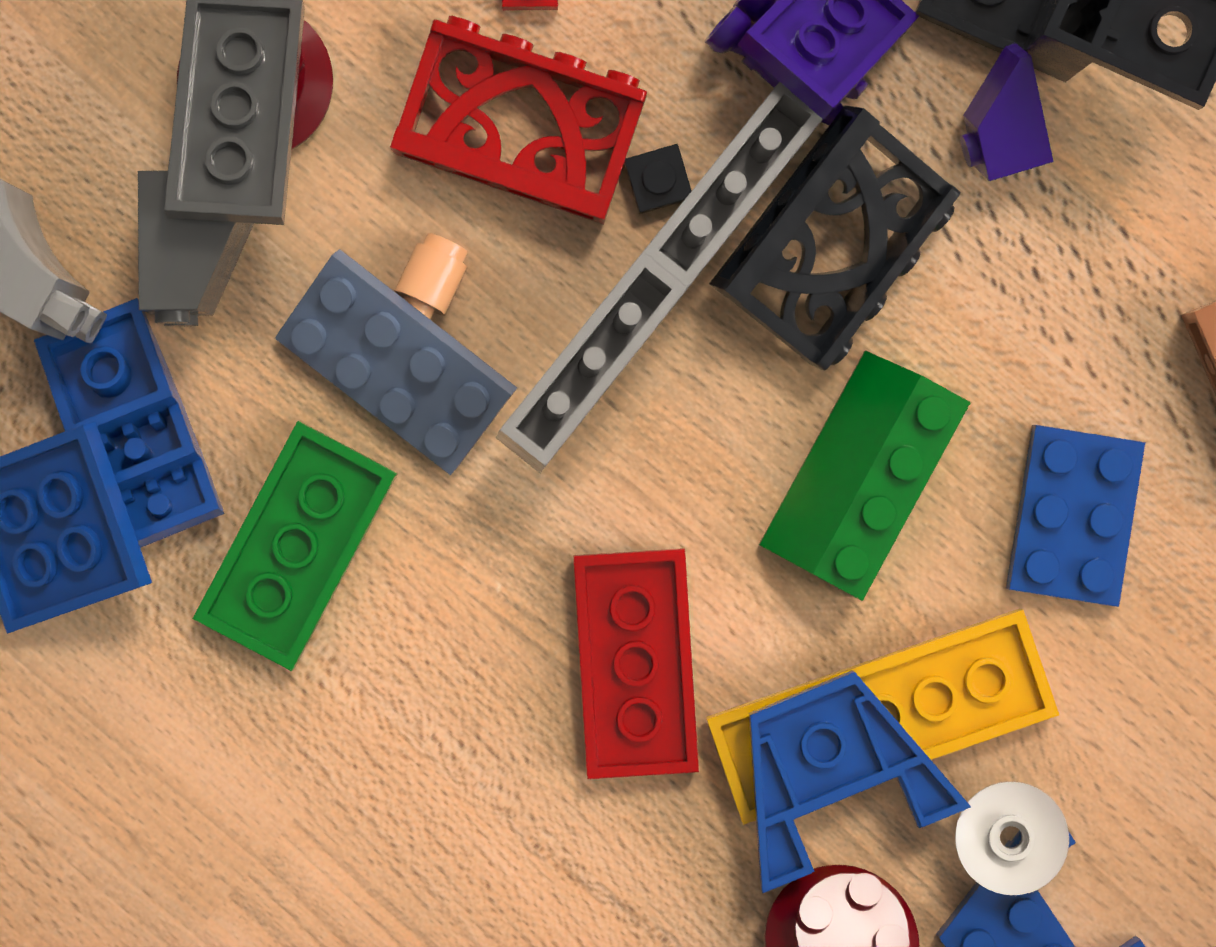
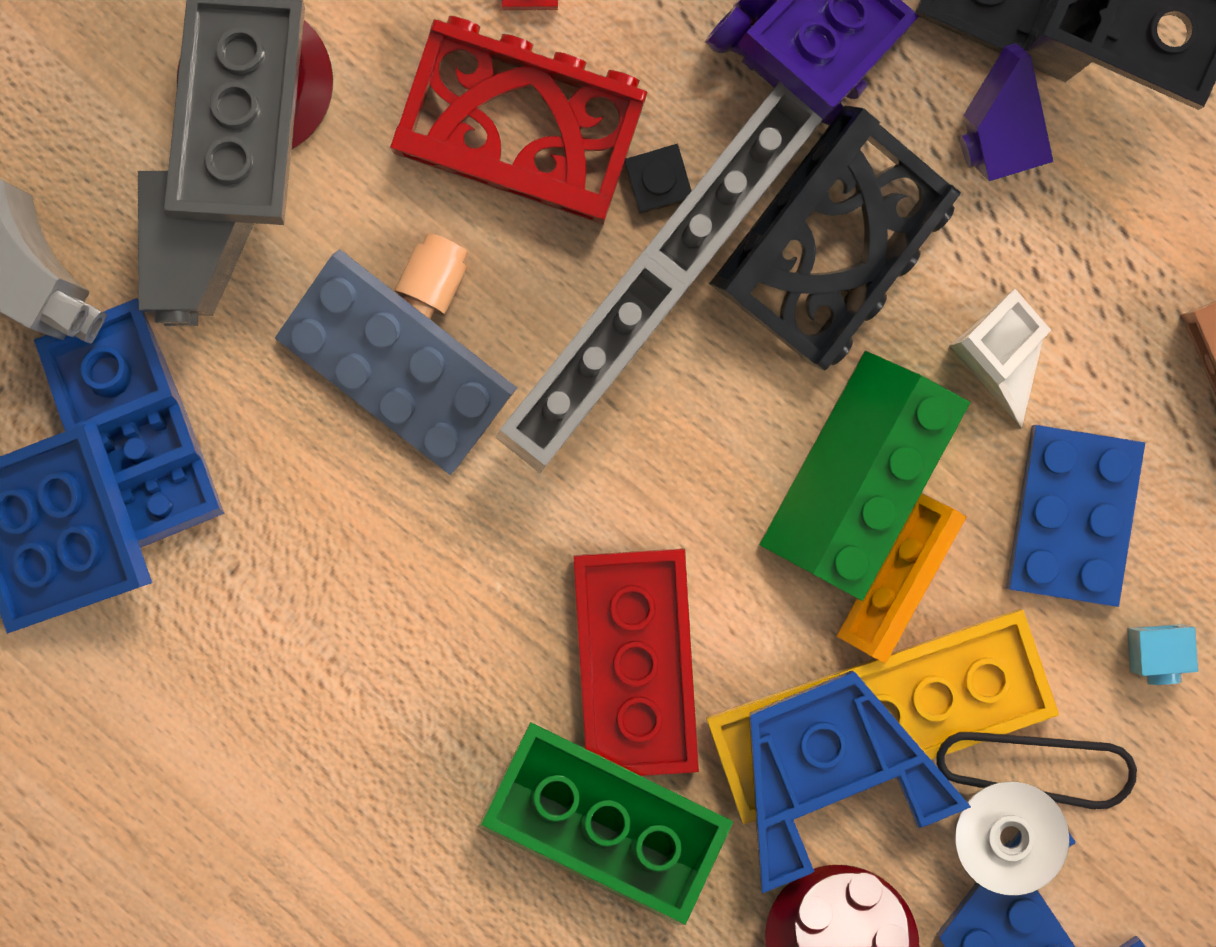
green plate [192,421,398,671] -> none
none -> green slope [478,722,734,925]
none -> light orange plate [837,493,967,664]
none -> black piece [936,732,1137,809]
none -> white slope [949,289,1051,428]
none -> medium azure plate [1127,624,1198,685]

